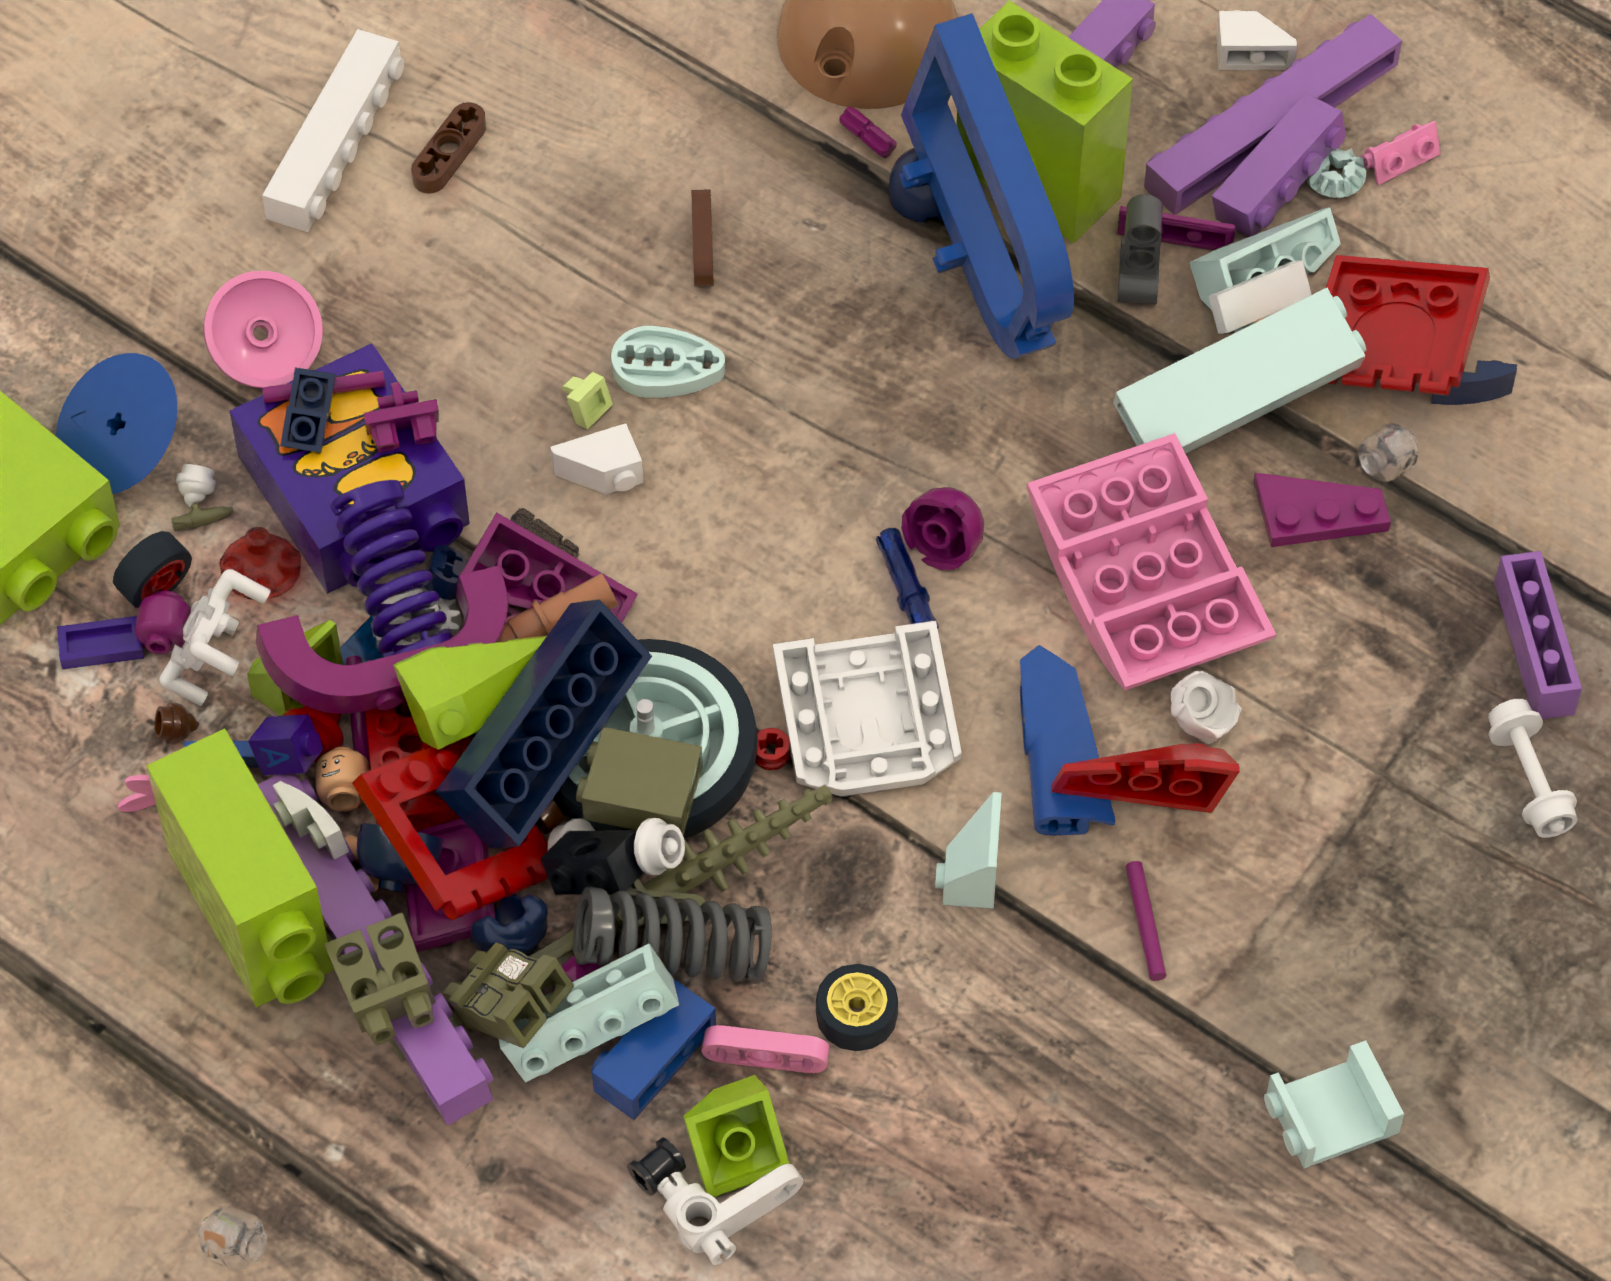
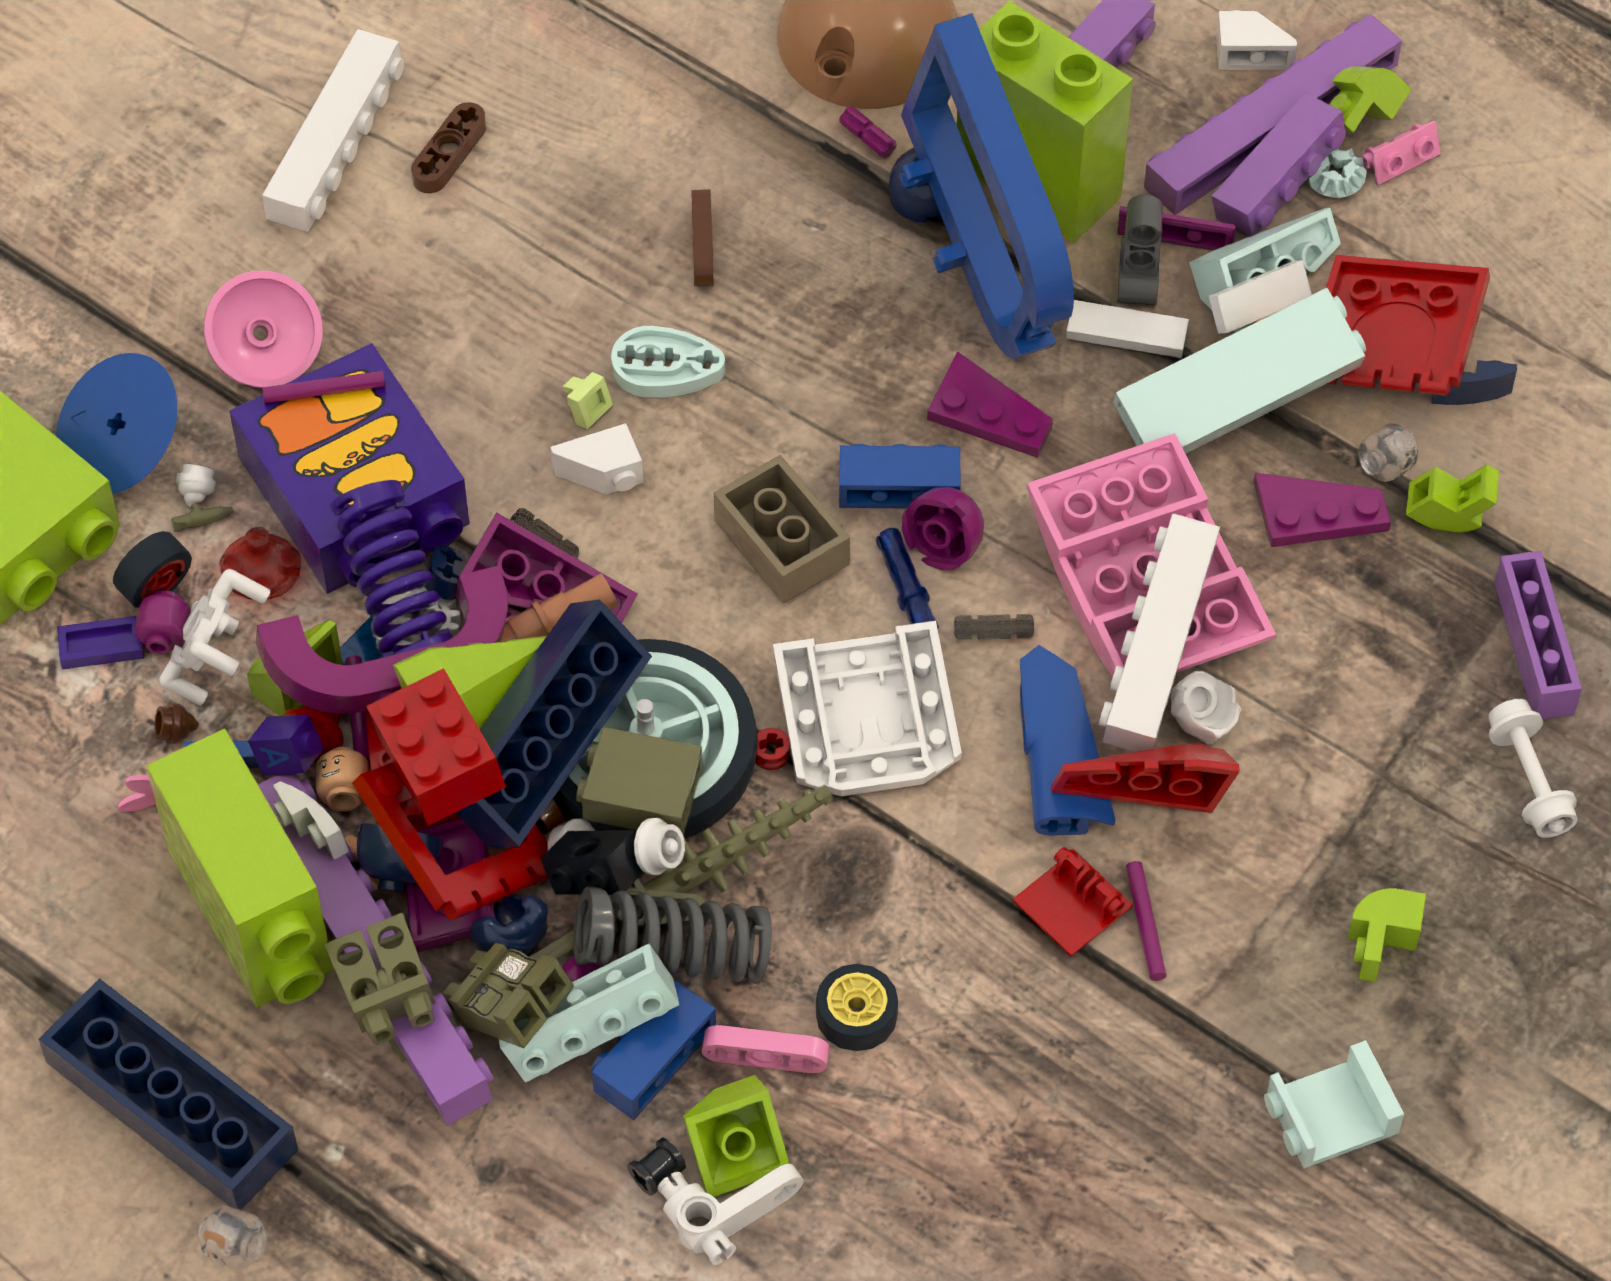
dark blue slope [280,367,336,453] -> none
magenta hips [364,382,439,453] -> none
light aqua slope [935,792,1002,909] -> none
none -> dark blue brick [38,978,298,1213]
none -> red brick [366,668,506,826]
none -> dark tan brick [714,455,850,603]
none -> blue brick [839,444,961,509]
none -> magenta wing [927,351,1053,458]
none -> clear smoke axle [954,614,1034,639]
none -> red hinge [1012,847,1133,957]
none -> white tile [1066,300,1189,358]
none -> white brick [1099,513,1220,752]
none -> lime brick [1329,66,1412,133]
none -> lime brick [1348,888,1426,982]
none -> lime brick [1406,464,1499,533]

